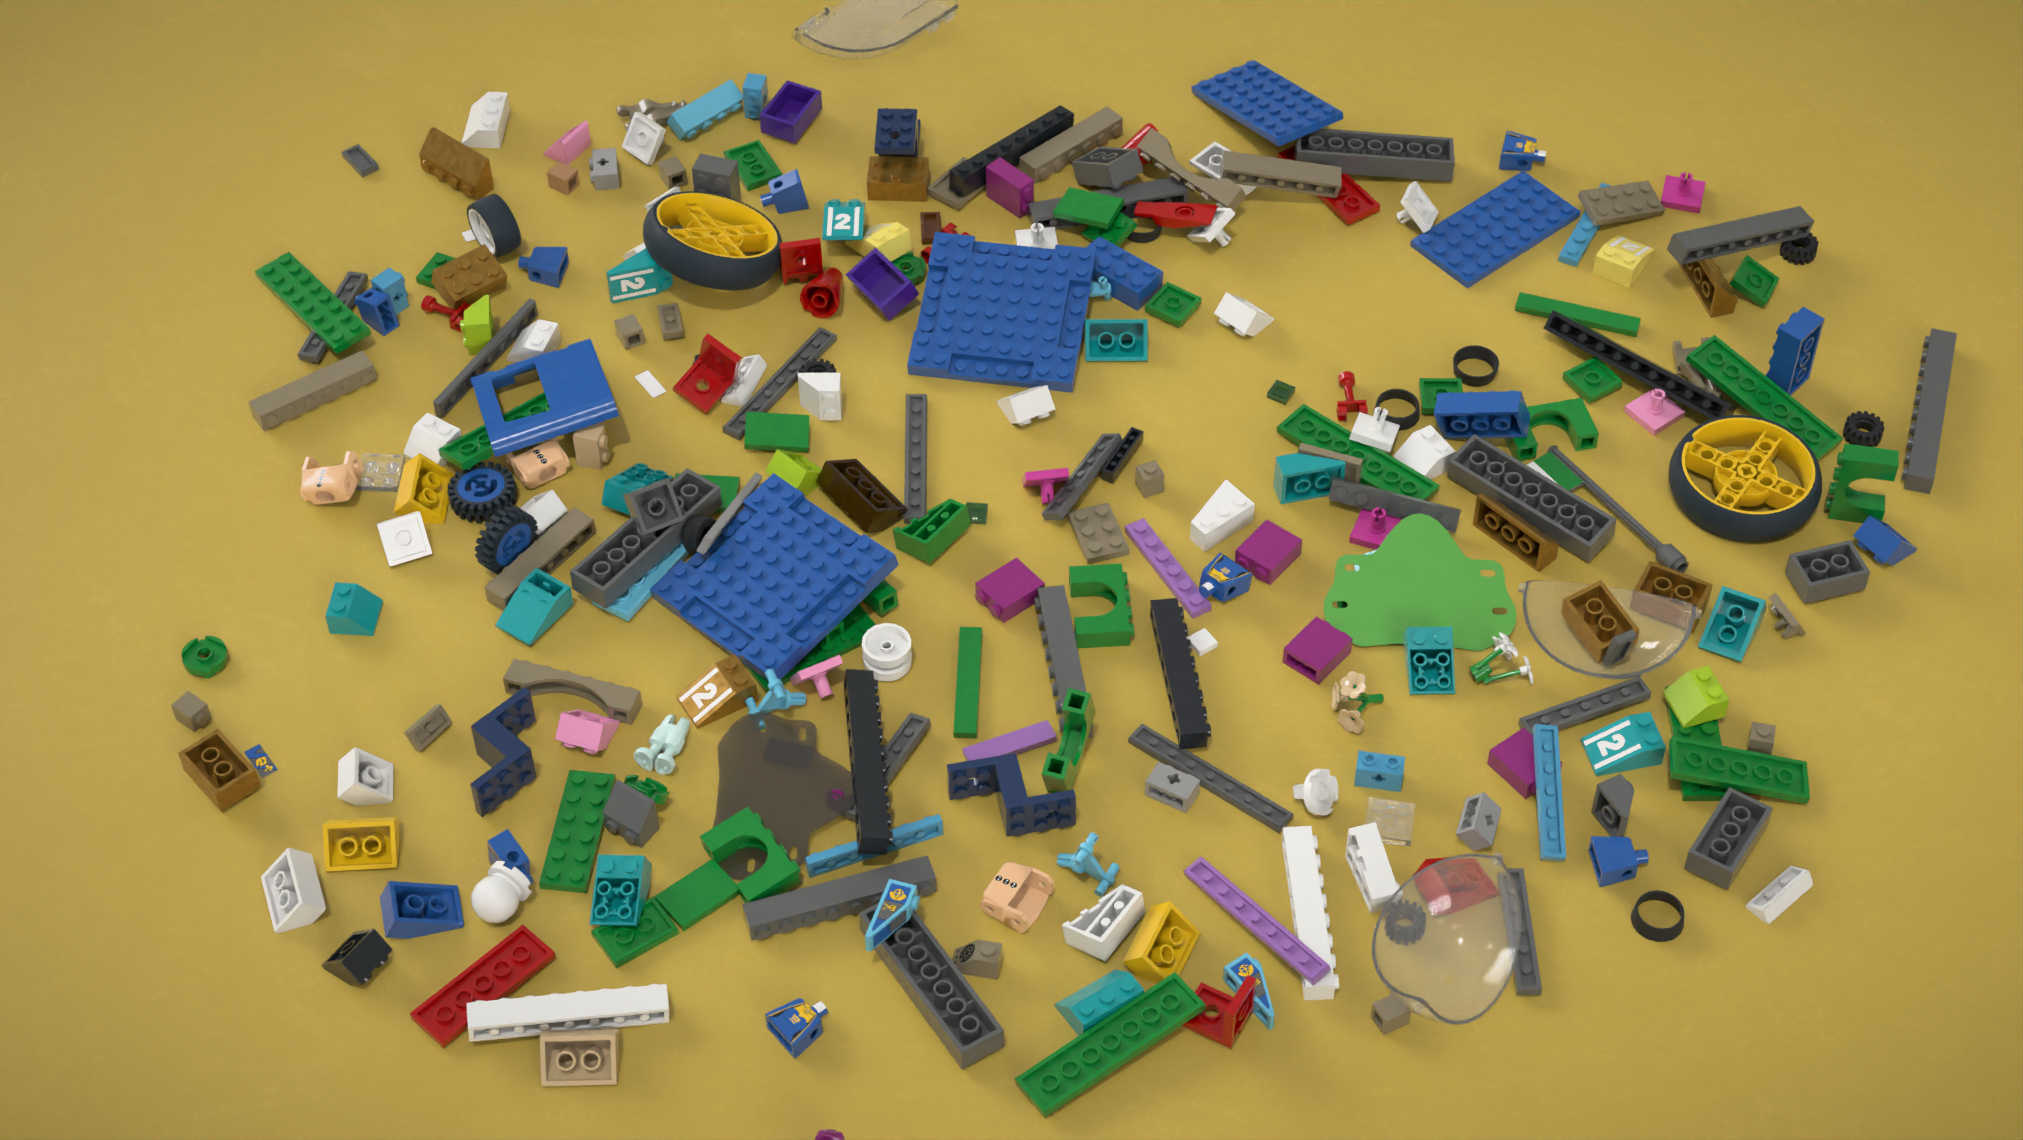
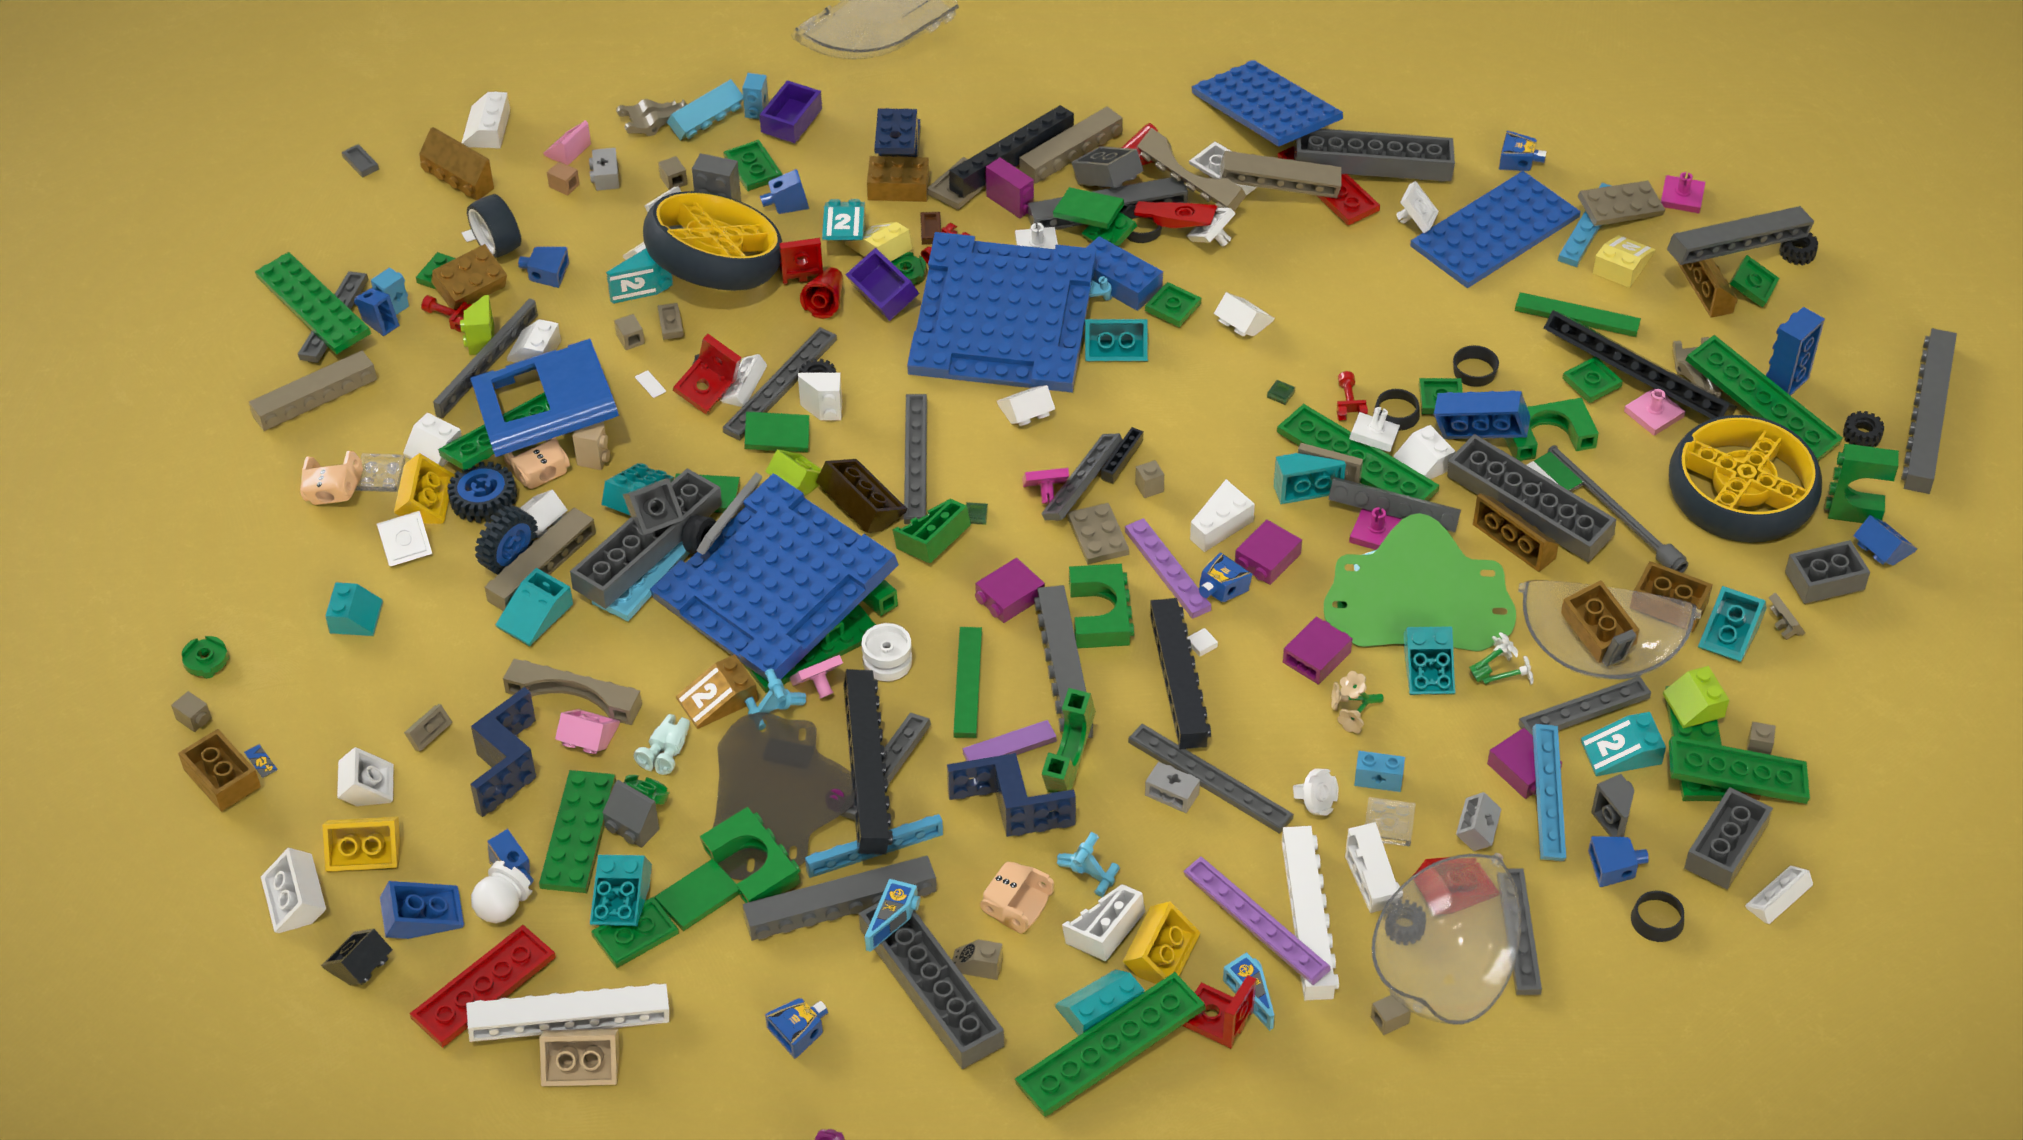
white tile [622,112,666,165] -> none

